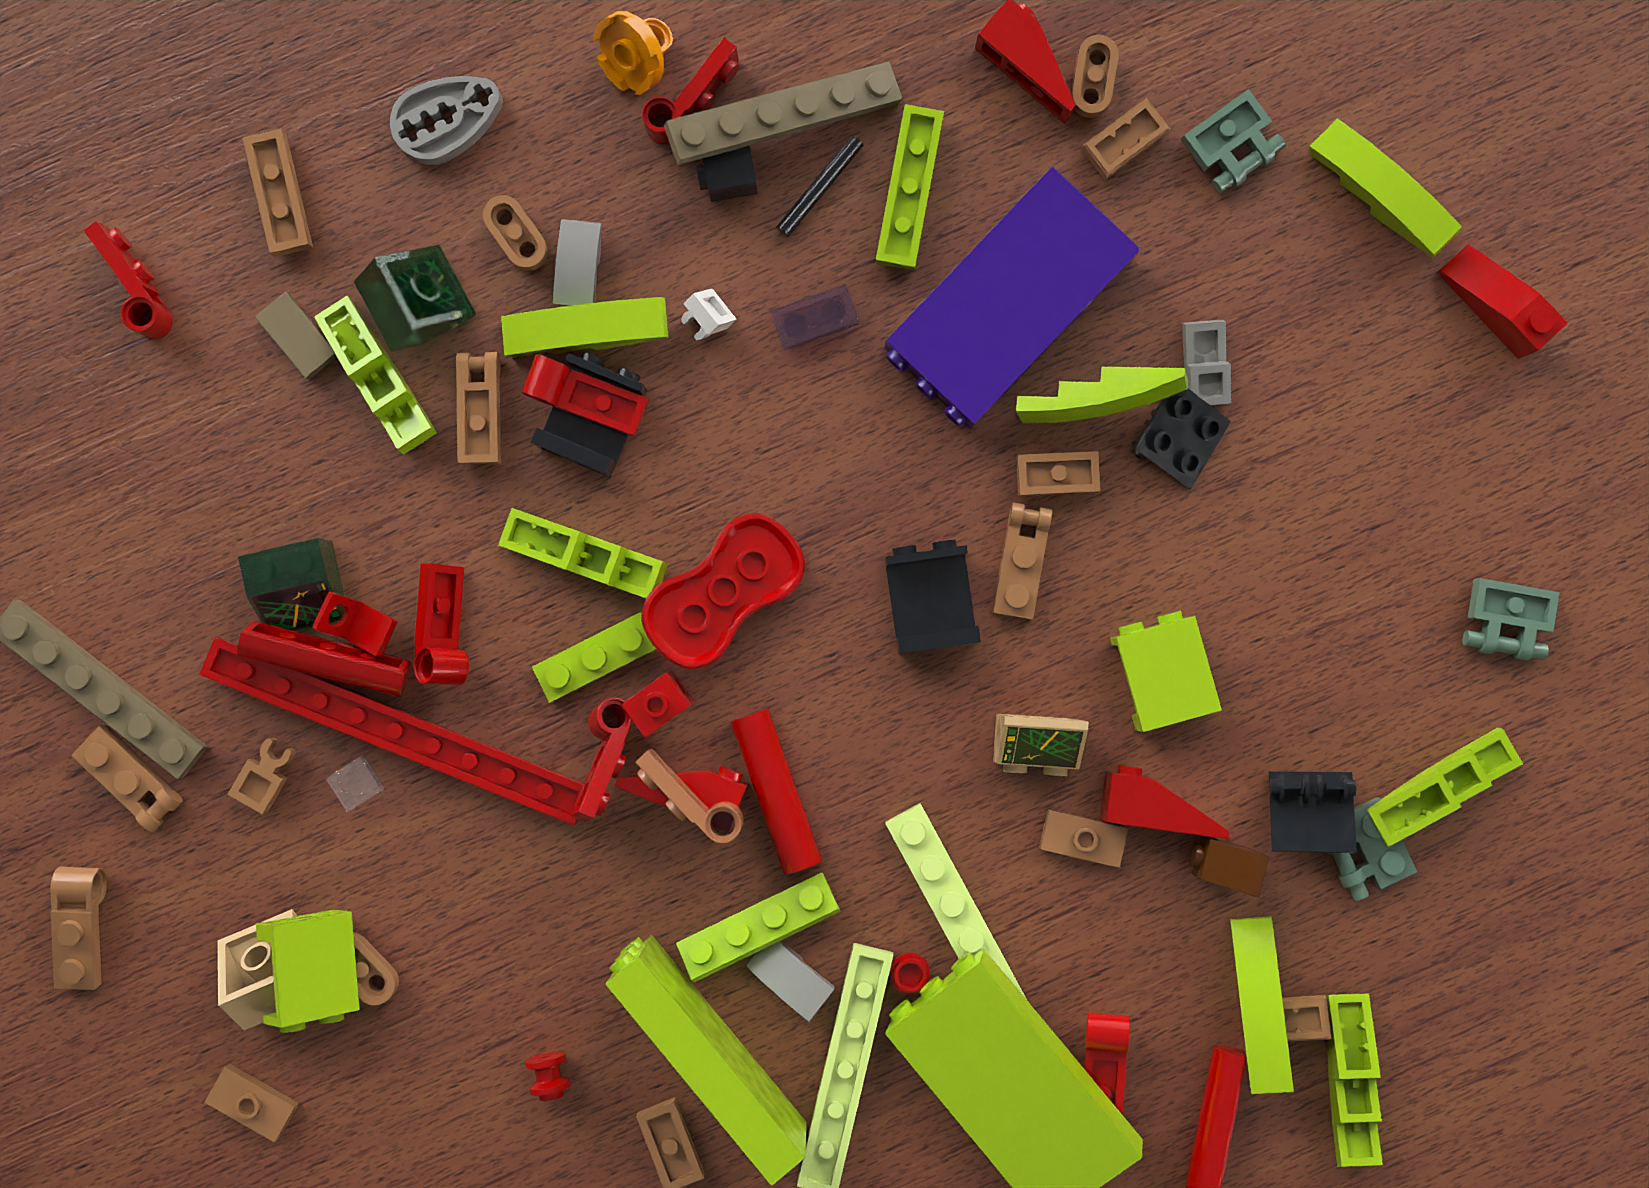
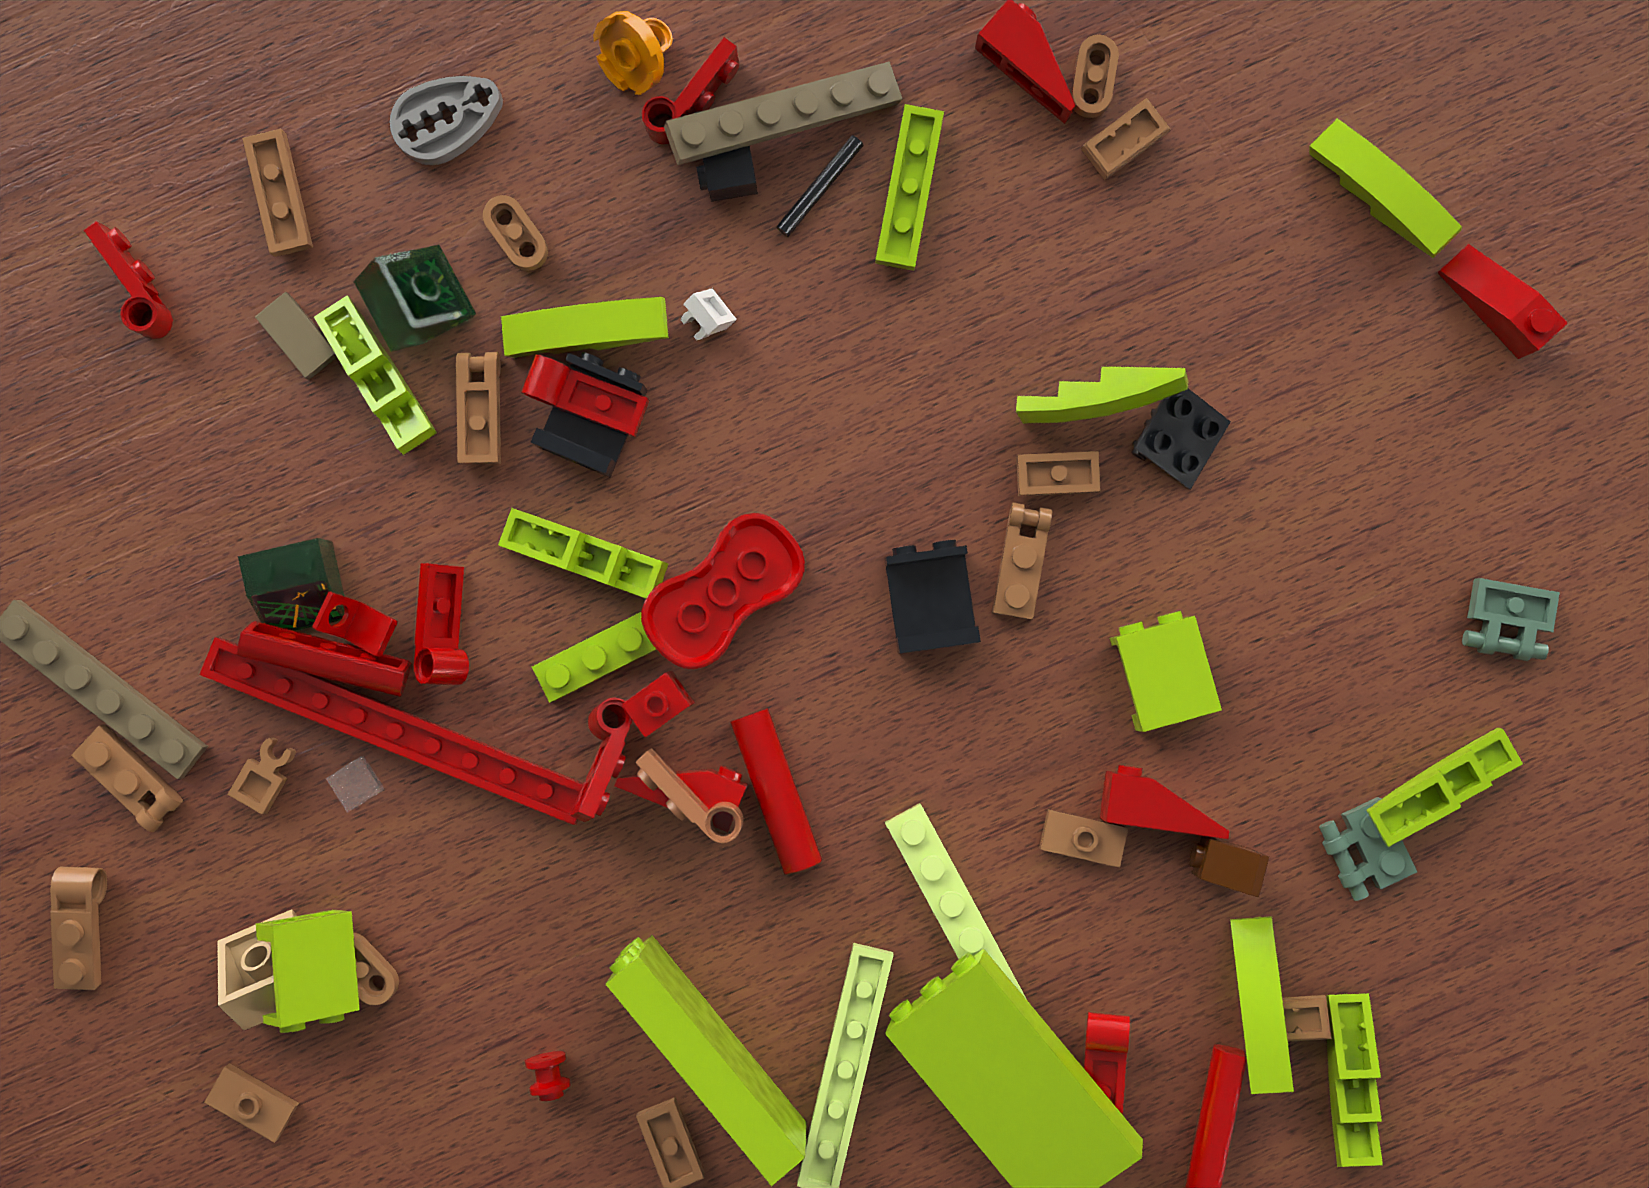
light grey slope [553,219,602,306] -> none
lime plate [676,872,841,982] -> none
light grey slope [746,941,834,1022] -> none
clear purple plate [770,284,859,351] -> none
dark purple brick [884,166,1141,430] -> none
red plate [890,952,930,994] -> none
slope [993,714,1089,776] -> none
sand green plate [1181,89,1286,193] -> none
light grey slope [1182,320,1231,405] -> none
black hinge [1268,771,1357,853] -> none

